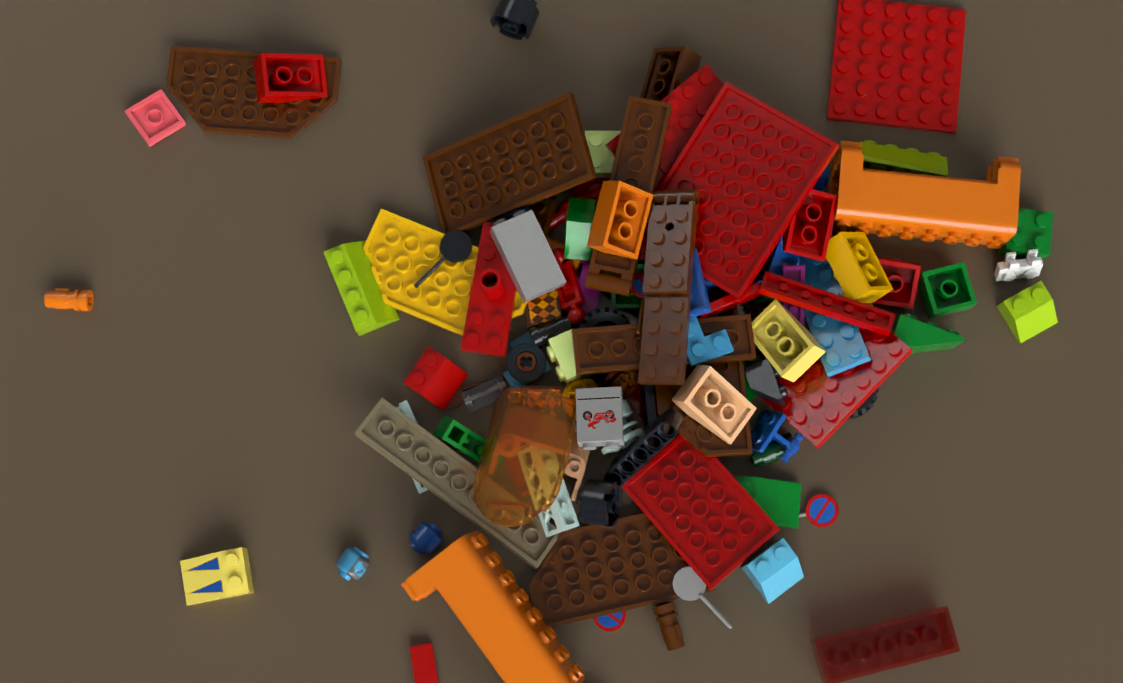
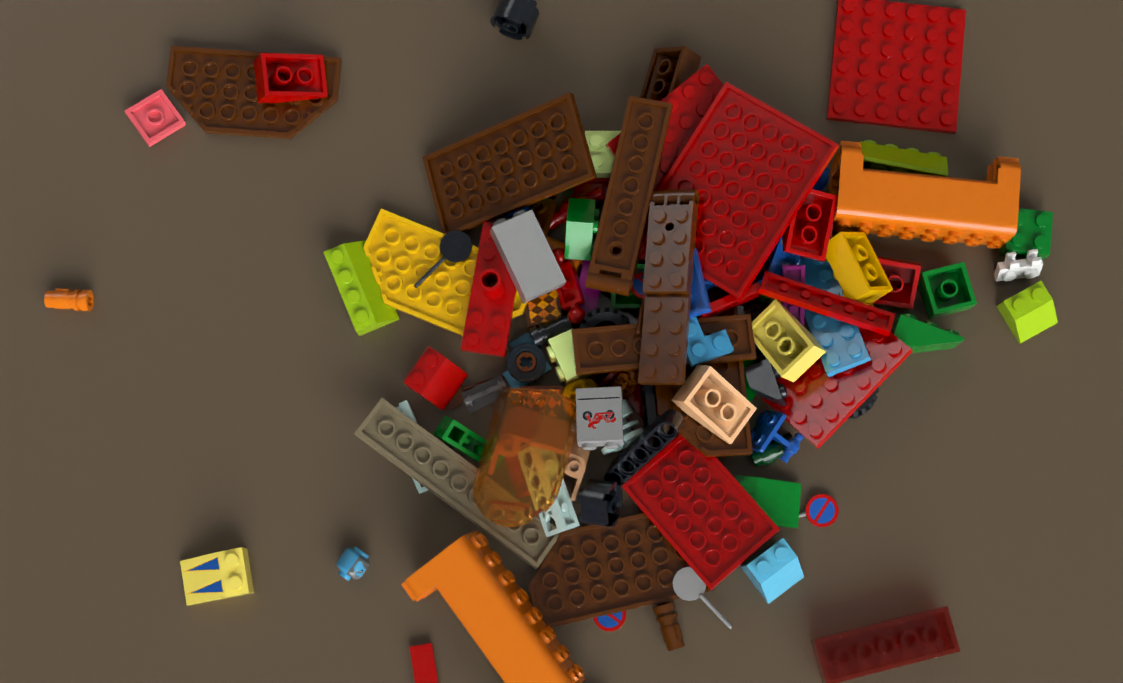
blue head [409,522,442,556] -> none
orange slope [587,180,653,259] -> none

